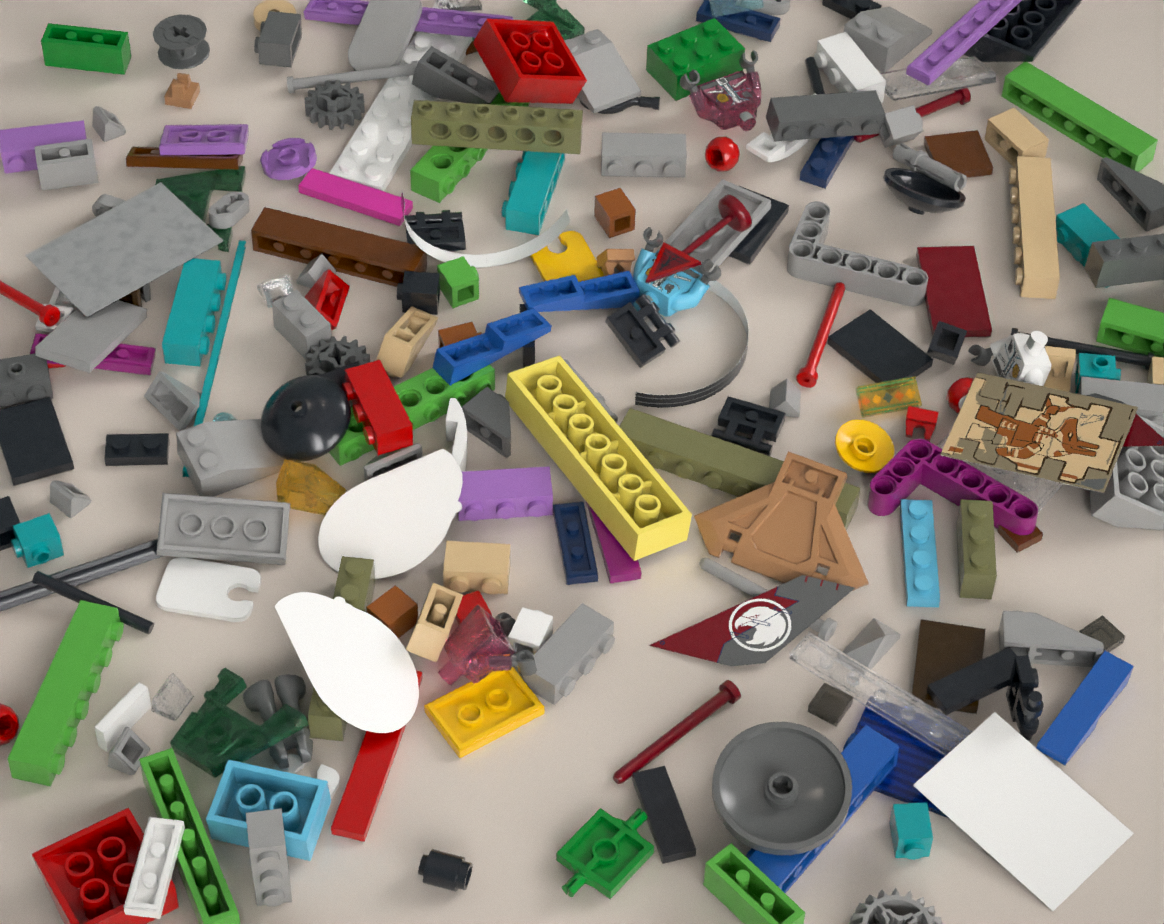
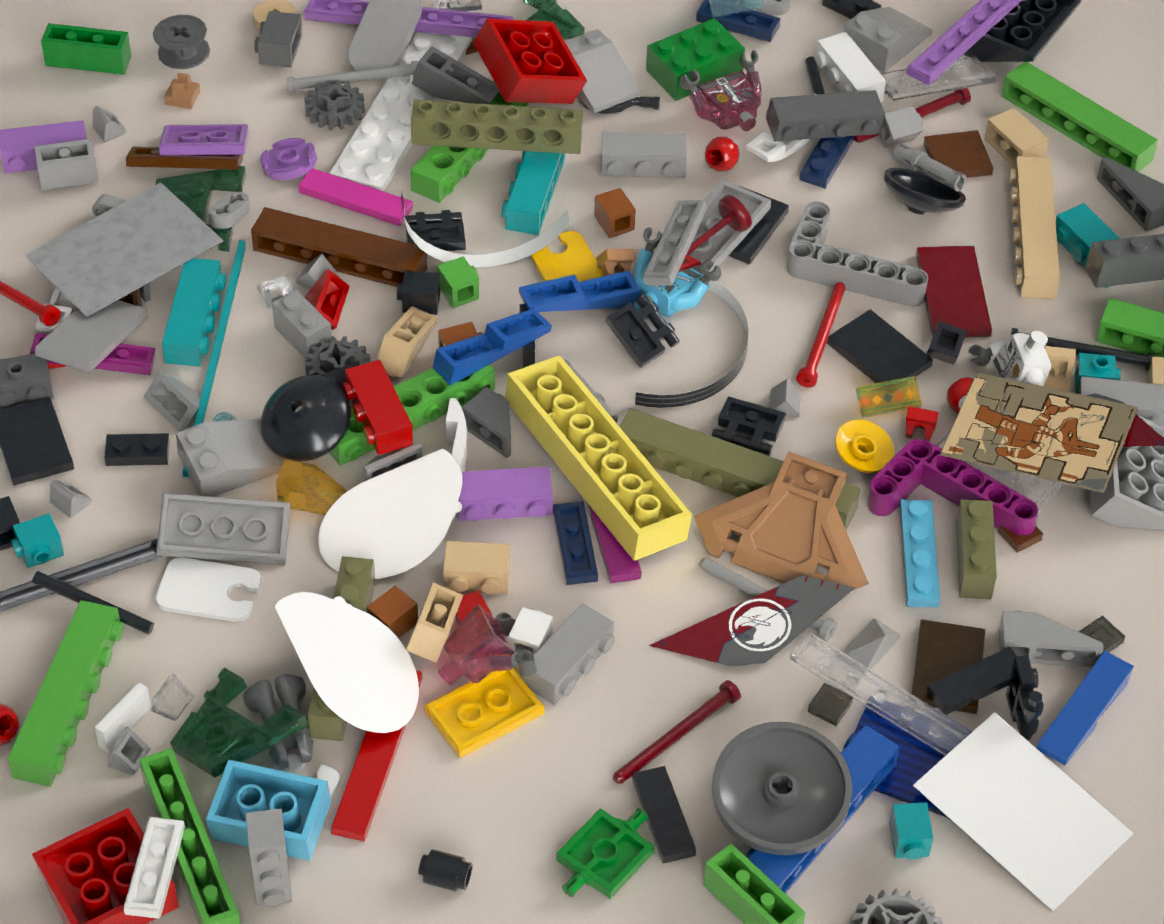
none -> light grey tile [642,200,708,285]

